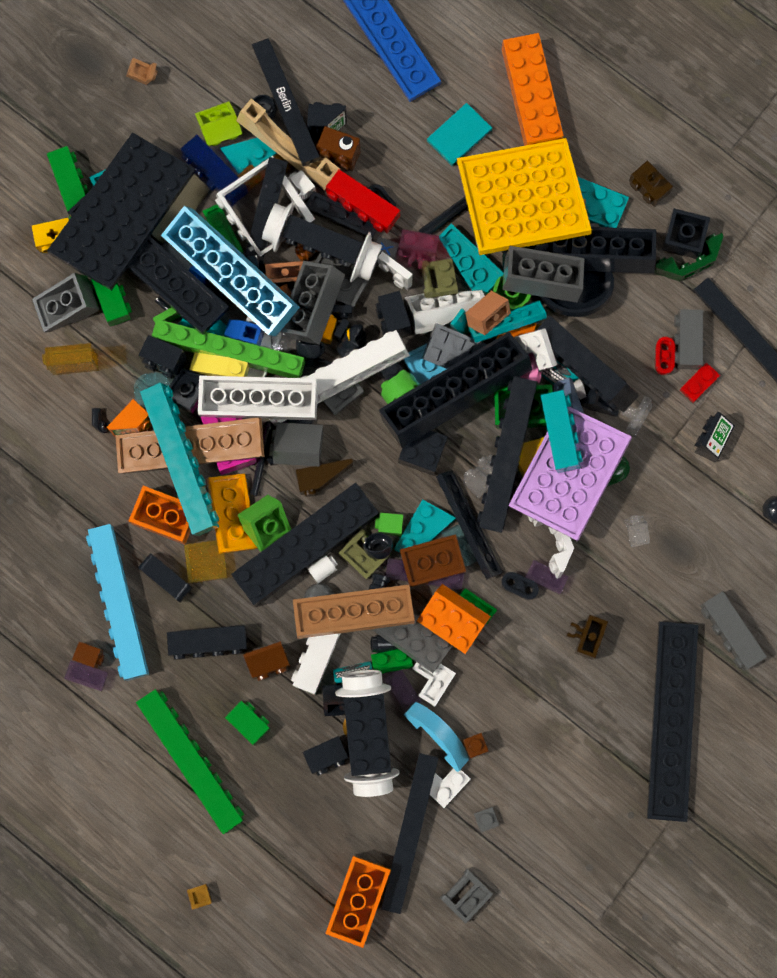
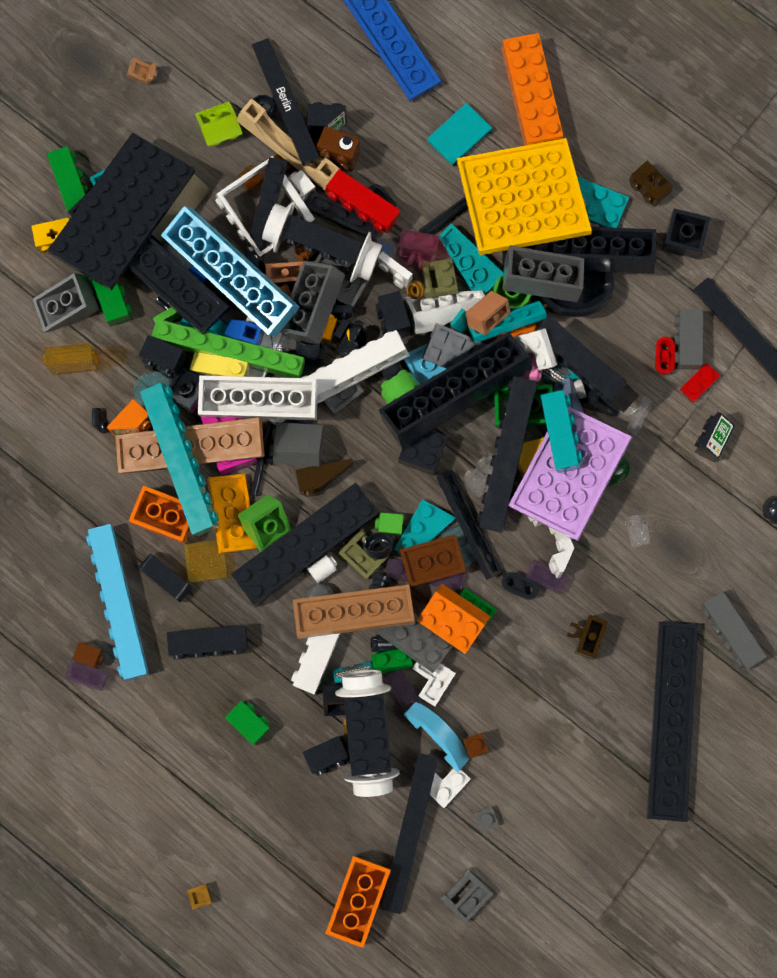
green brick [136,689,245,834] -> none
clear blue brick [180,134,248,207] -> none
green plate [202,204,244,254] -> none
teal wing [220,138,278,177] -> none
reddish brown slope [243,641,290,681] -> none
dark green slope [654,233,724,282] -> none
none -> pearl gold plate [406,280,425,299]

